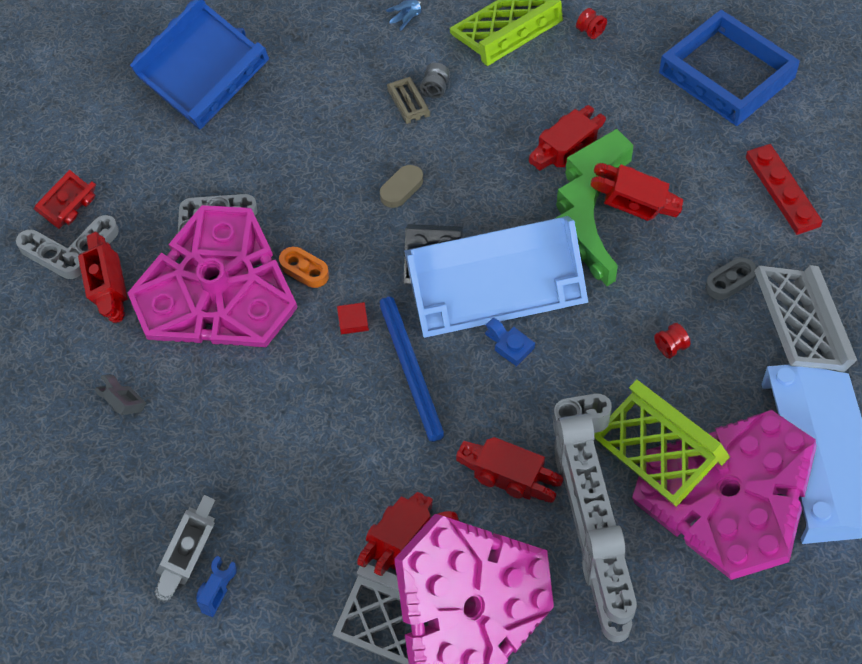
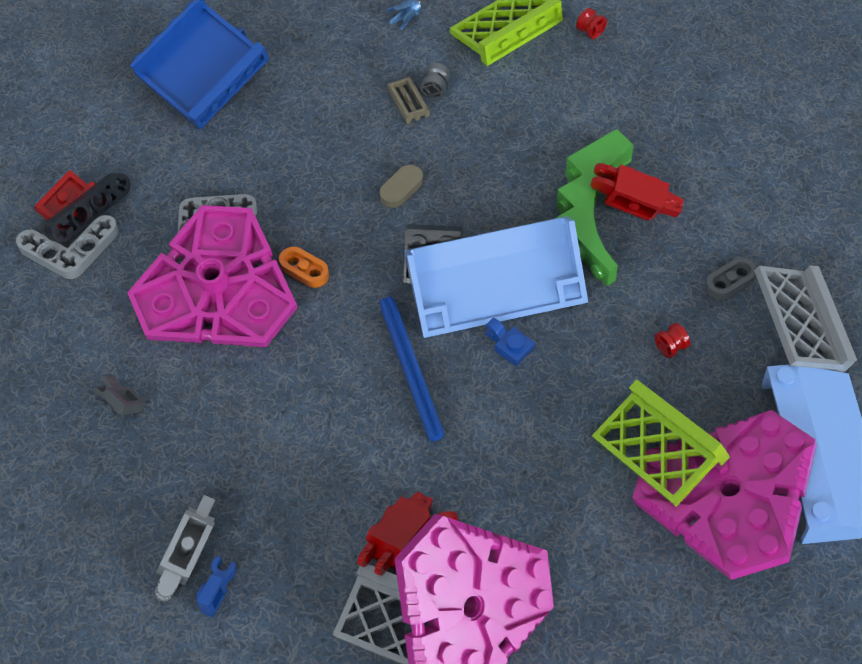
red hinge [78,232,128,324] -> none
red tile [337,302,369,335] -> none
red hinge [456,437,564,503] -> none
red hinge [529,105,606,171] -> none
light grey beam [553,394,637,642] -> none
blue window [659,10,800,126] -> none
red plate [746,144,823,235] -> none
none -> black beam [44,173,131,242]

